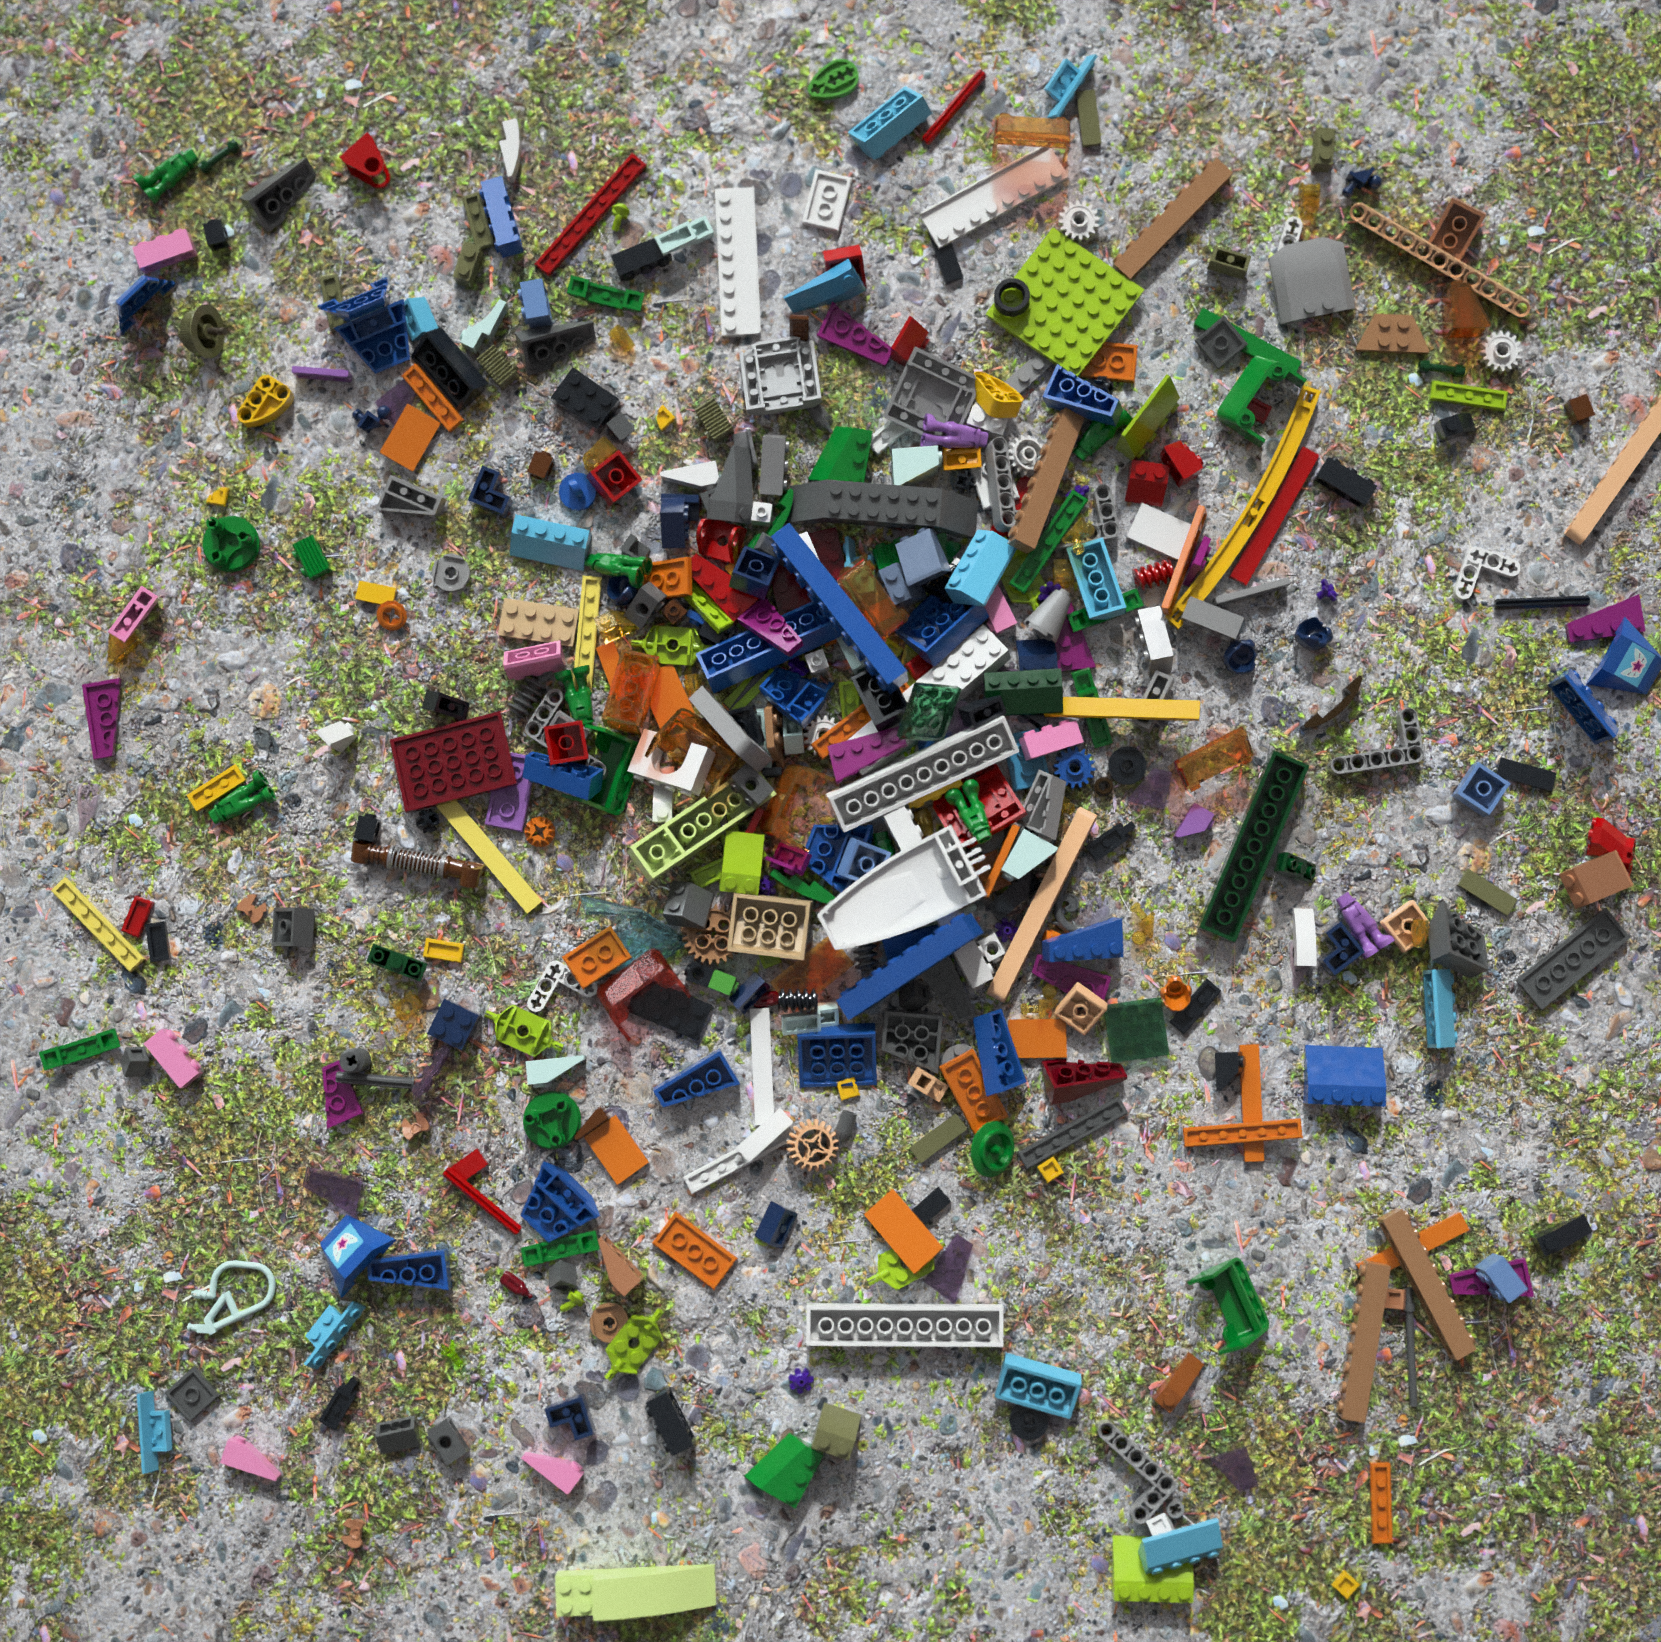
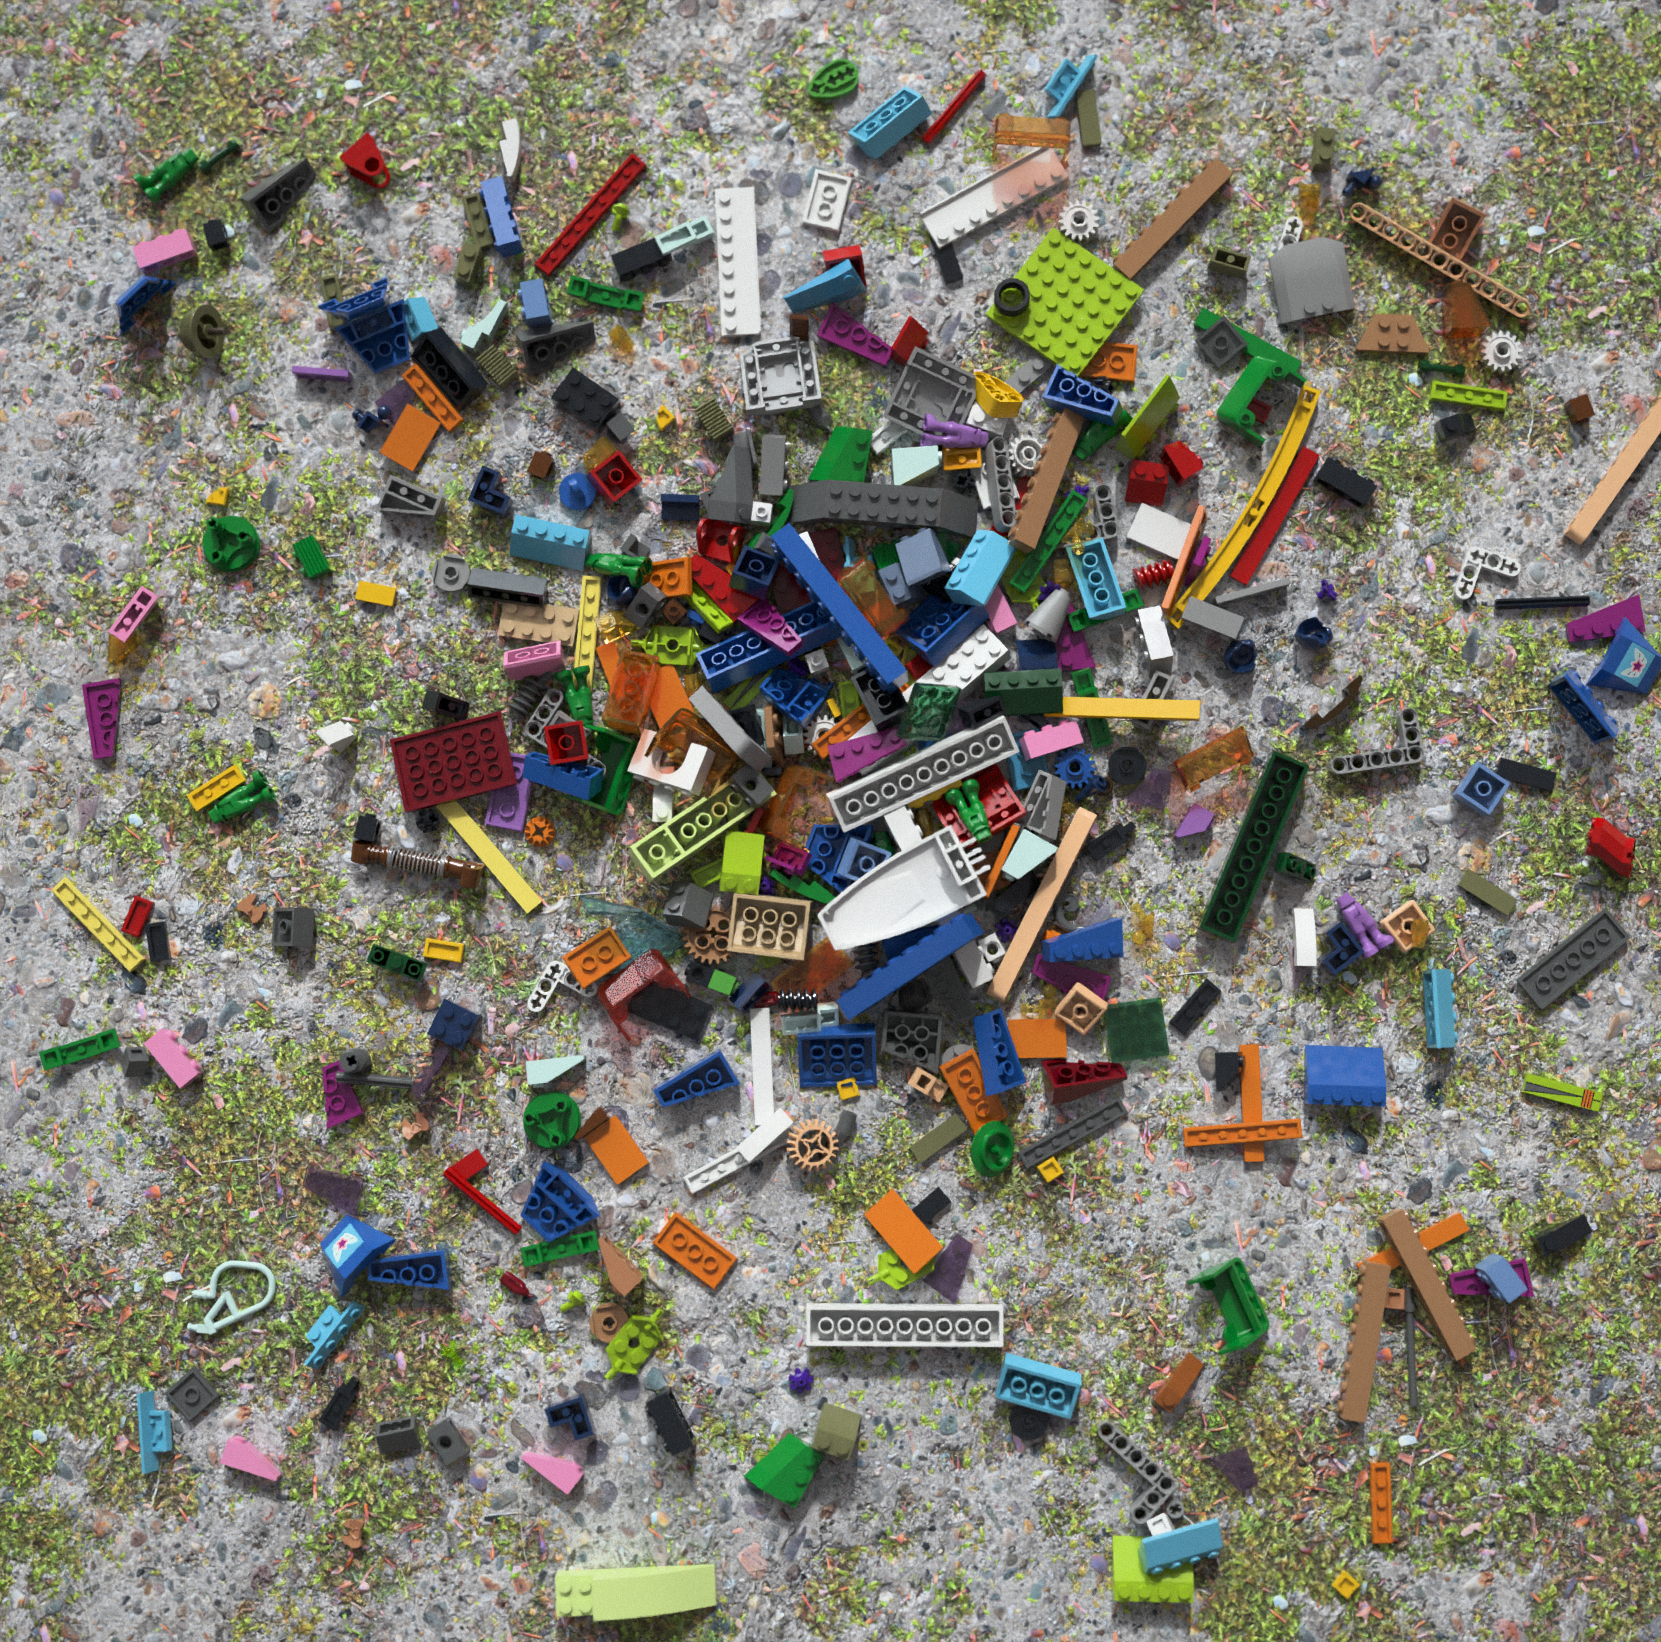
yellow beam [237,375,294,428] -> none
orange gear [376,600,407,630] -> none
clear yellow brick [393,991,426,1021] -> none
lime plate [484,1004,564,1057] -> none
dark grey panel [549,1260,576,1295] -> none
white slope [660,461,719,491] -> none
dark blue brick [660,498,690,548] -> none
dark blue panel [755,1201,798,1249] -> none
orange hair [1160,975,1192,1012] -> none
dark grey wedge [1428,901,1489,978] -> none
nougat slope [1559,850,1633,909] -> none
none -> brick [467,568,548,608]
none -> yellow tile [826,698,841,720]
none -> dark blue cone [1075,775,1106,802]
none -> lime tile [1521,1073,1603,1112]

